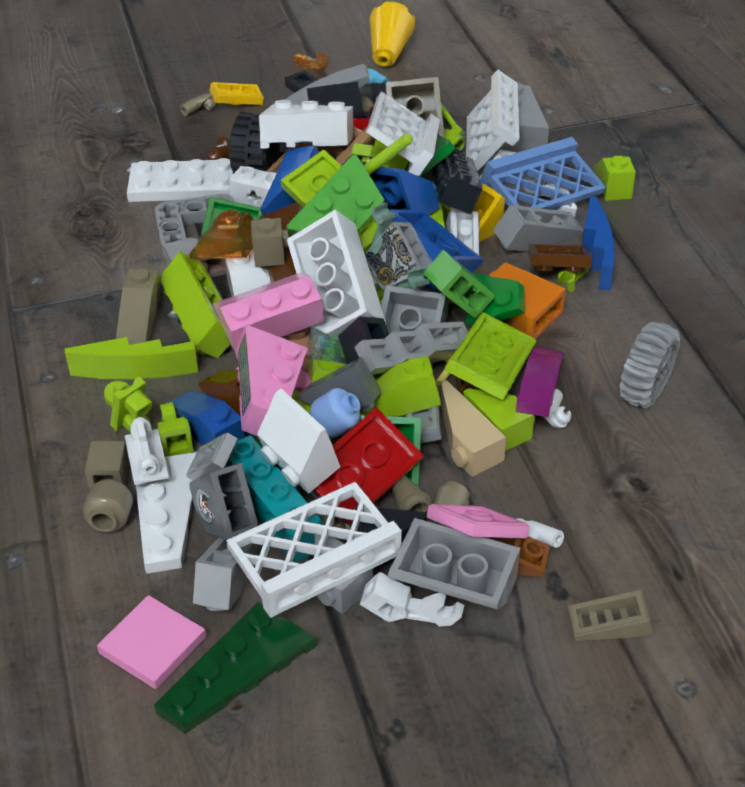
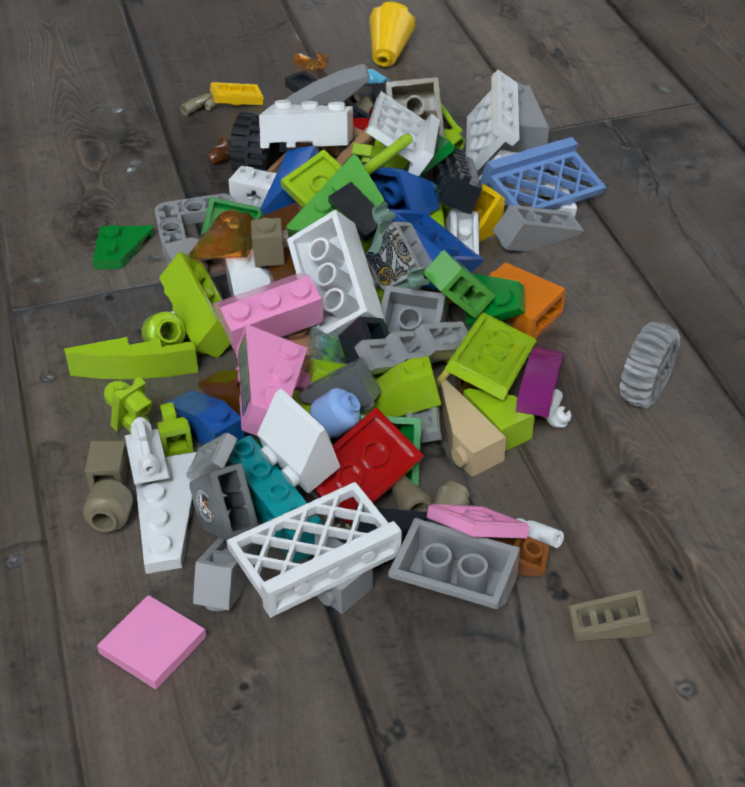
dark tan slope [116,268,162,345] -> none
white plate [127,158,233,202] -> none
dark green wing [154,602,317,734] -> none
black slope [307,81,364,118] -> none
white piece [360,572,464,627] -> none
reddish brown plate [528,244,592,272] -> none
lime hand [558,268,589,292] -> none
blue slope [582,196,615,291] -> none
lime slope [594,156,636,201] -> none
none -> green wing [92,225,155,269]
none -> lime head [142,312,186,347]
none -> black tile [328,181,377,241]

